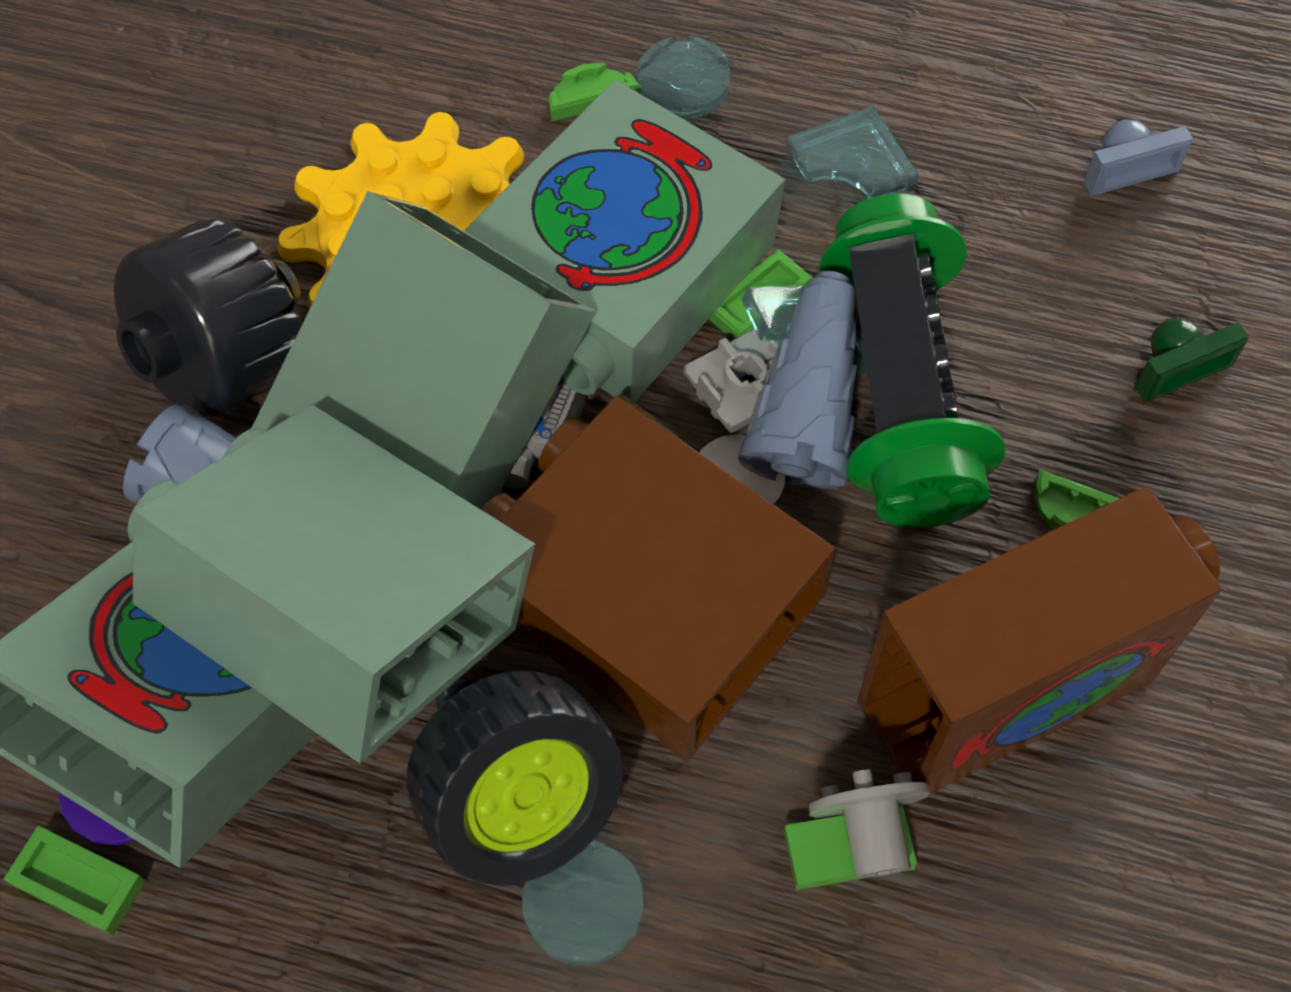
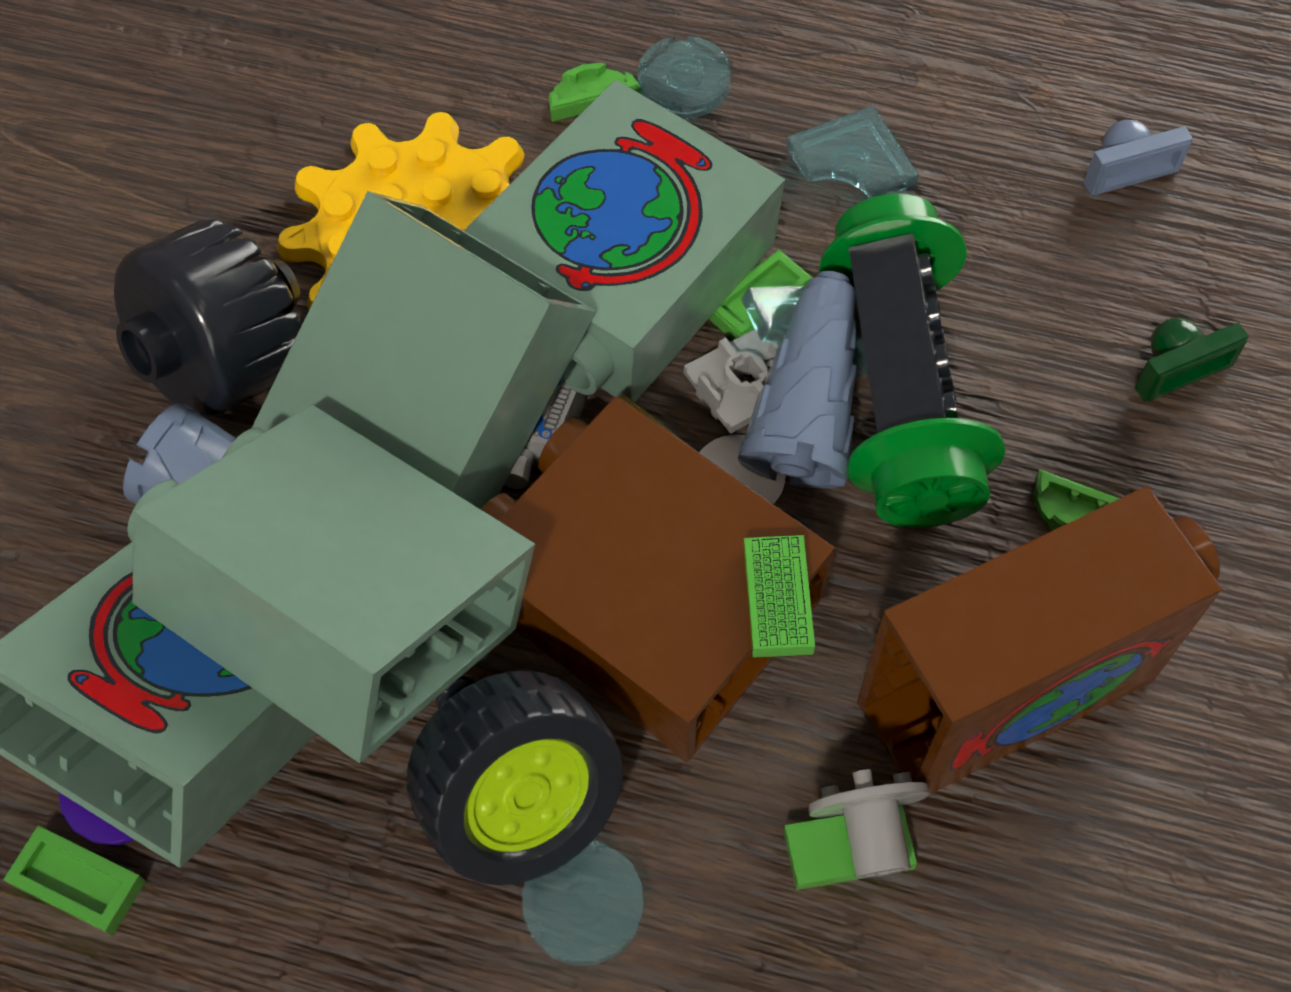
none -> bright green tile [743,535,815,658]

